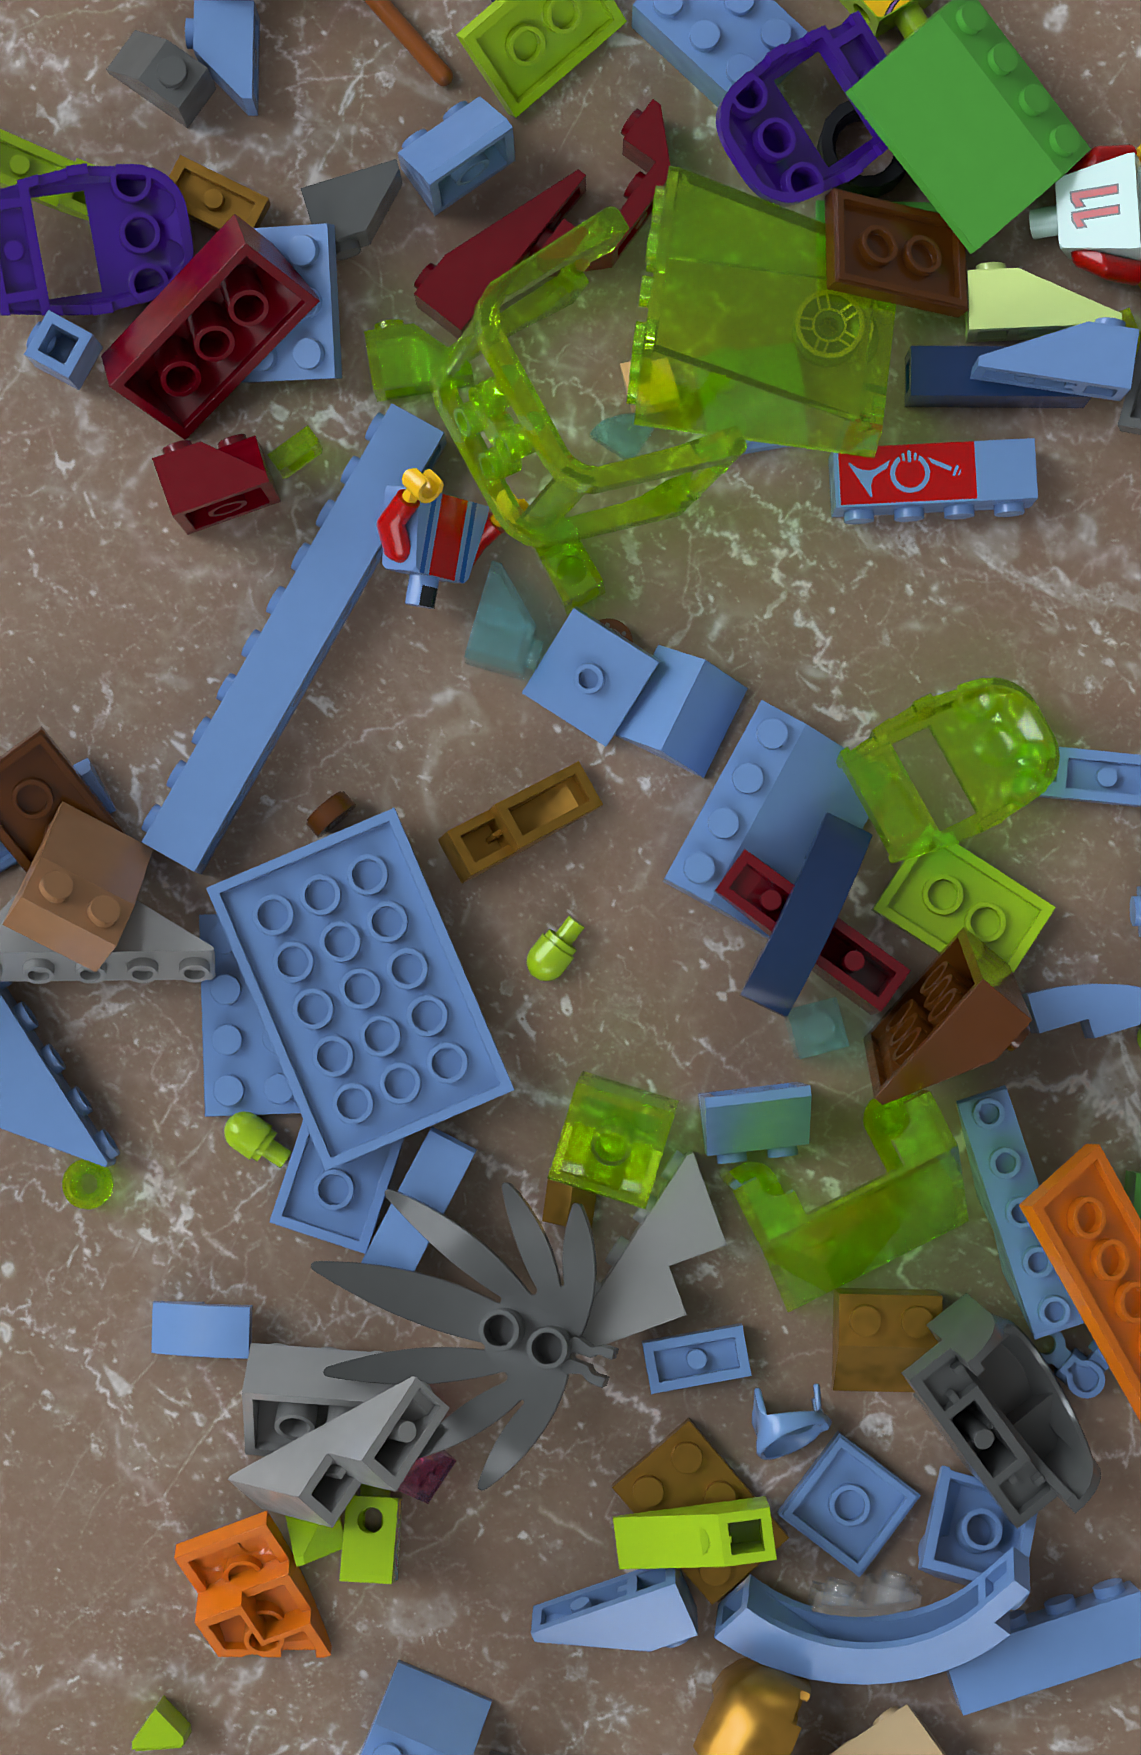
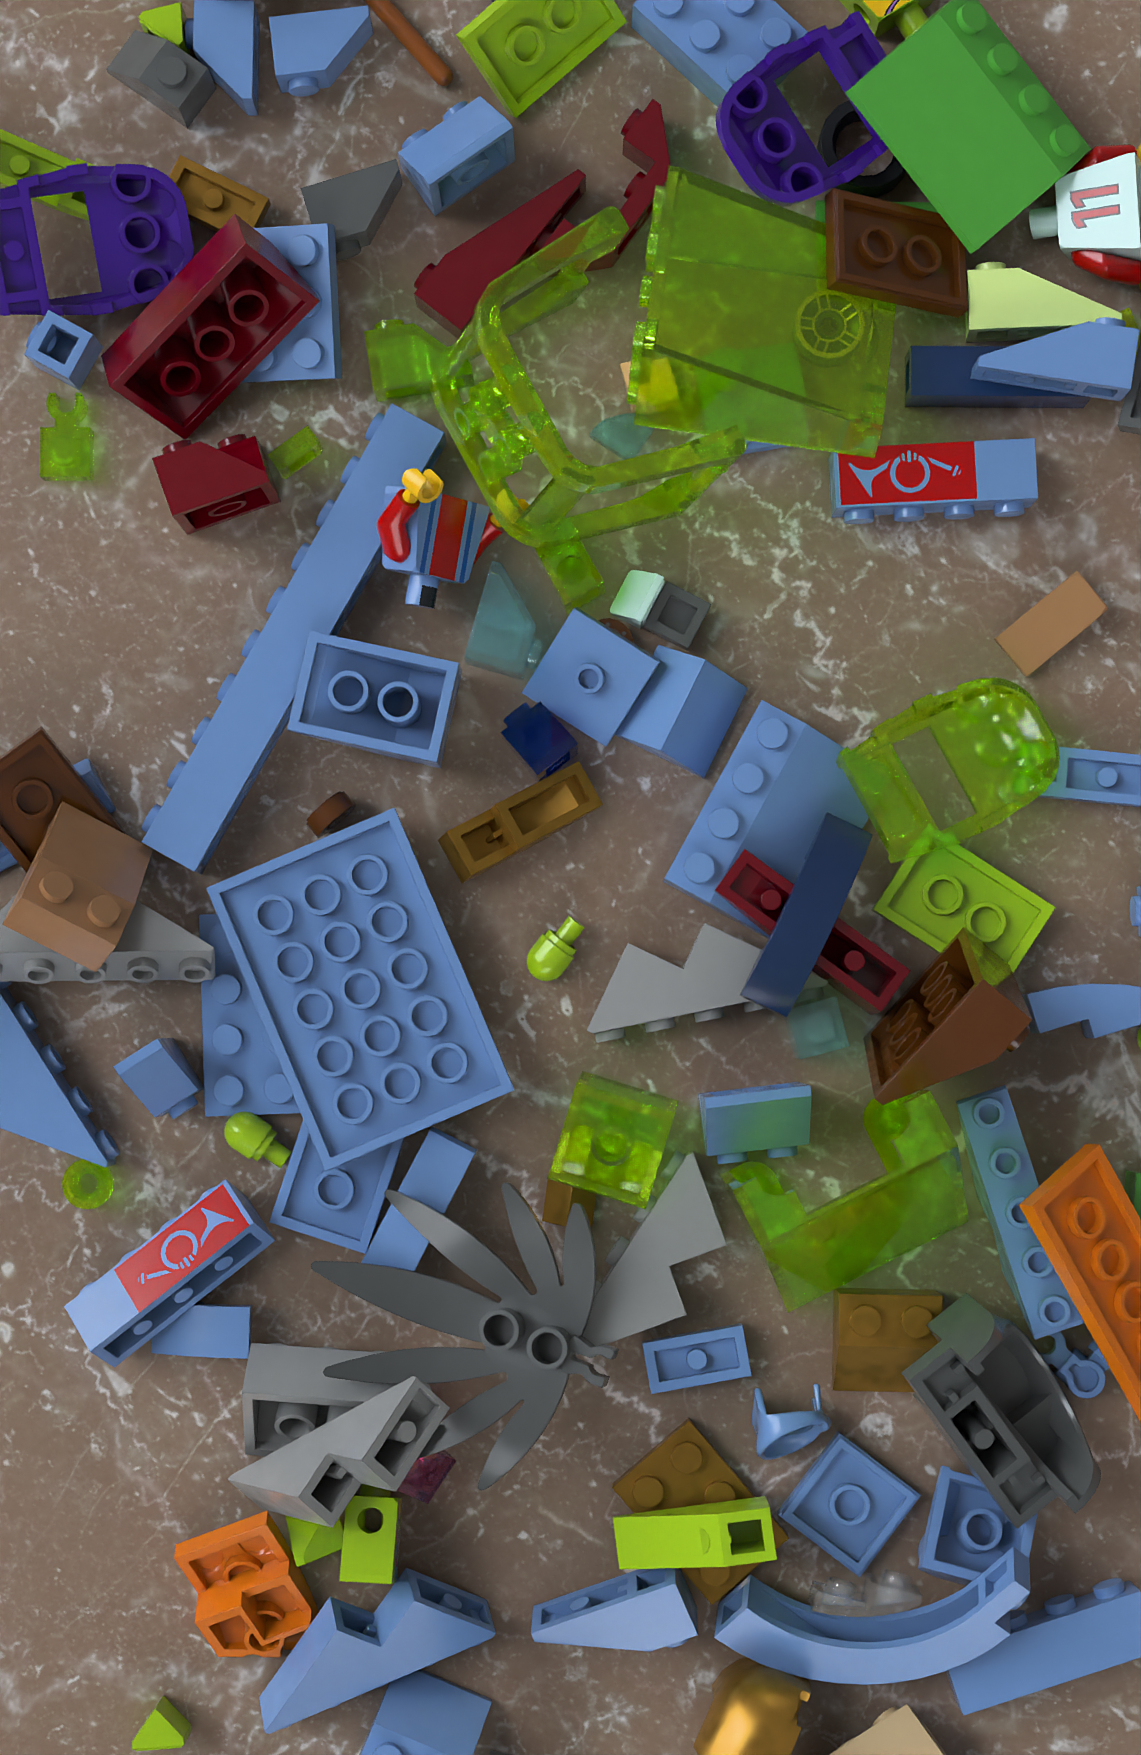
none -> clear neon green plate [40,393,94,481]
none -> medium blue brick [64,1179,275,1368]
none -> medium blue slope [113,1038,204,1119]
none -> lime slope [138,2,190,55]
none -> medium blue slope [259,1568,496,1734]
none -> medium blue slope [269,5,373,97]
none -> medium blue slope [287,631,462,768]
none -> clear blue slope [500,701,578,782]
none -> light grey slope [586,923,828,1043]
none -> light aqua slope [610,570,665,629]
none -> dark grey plate [643,581,711,651]
none -> medium nougat slope [994,571,1108,677]

